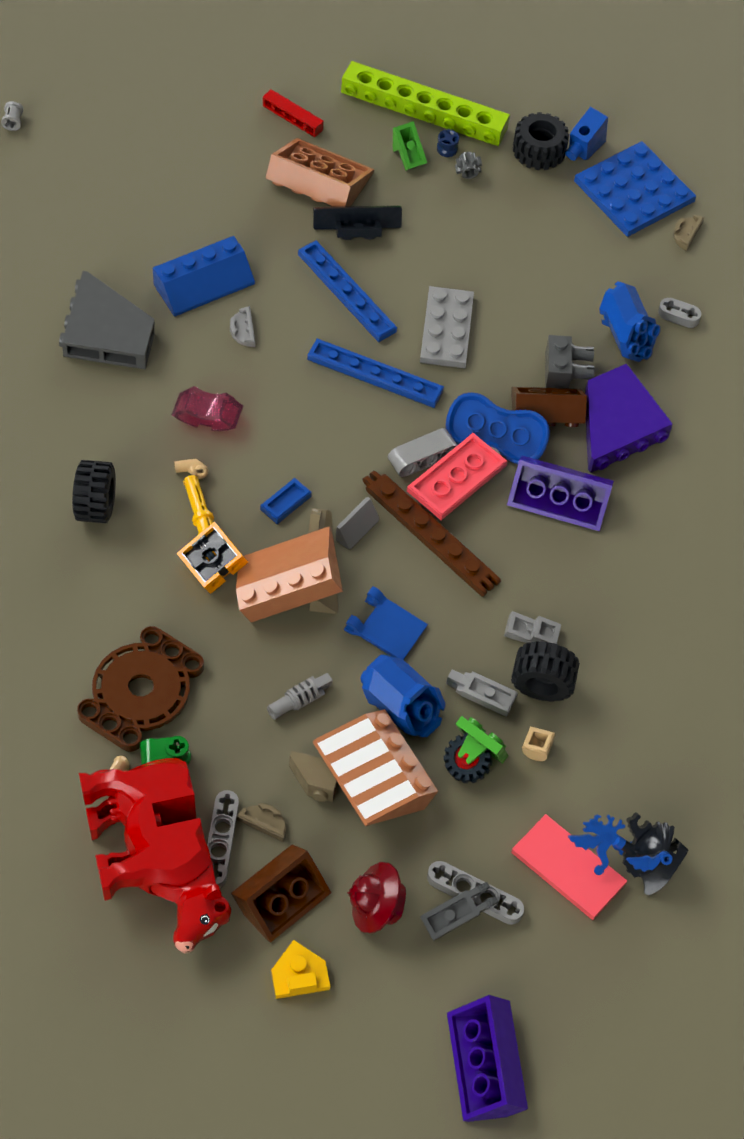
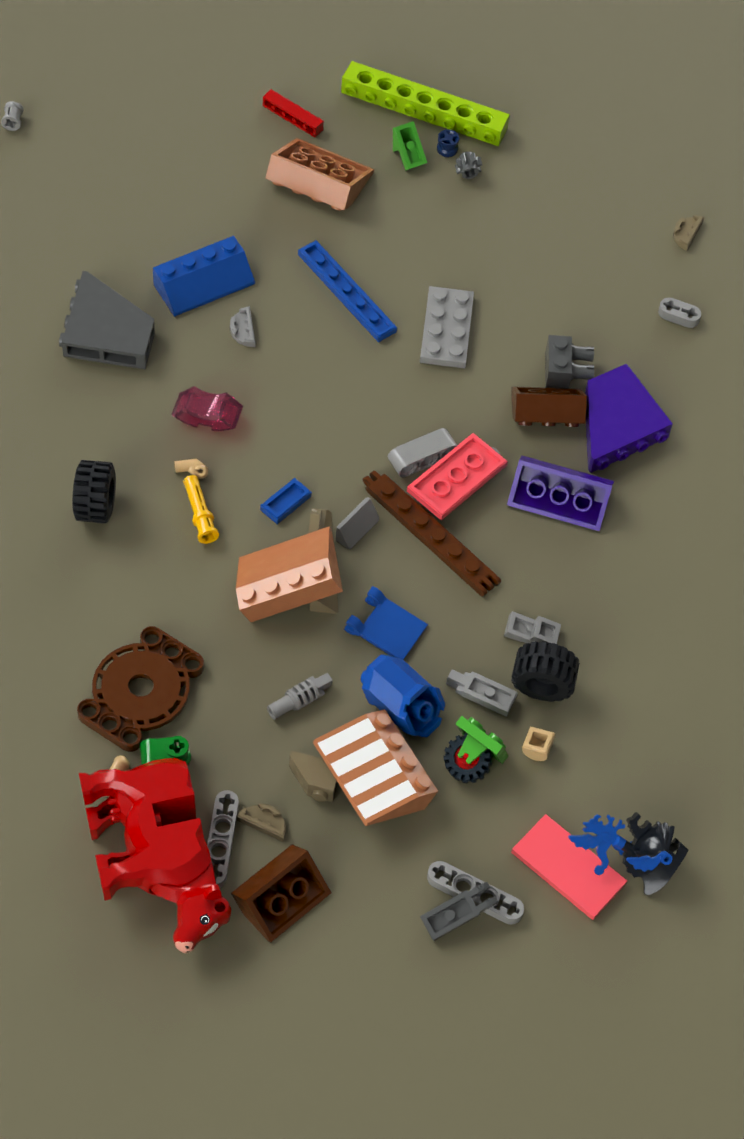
piece [177,521,248,594] -> none
yellow plate [271,940,330,999] -> none
blue tile [307,339,444,408] -> none
black bracket [313,206,402,240] -> none
dark red helmet [347,862,406,934] -> none
blue plate [446,393,550,464] -> none
dark purple slope [447,995,528,1122] -> none
black tyre [513,112,569,170] -> none
blue torso [565,106,608,161] -> none
blue plate [574,141,696,237] -> none
blue brick [599,281,660,362] -> none

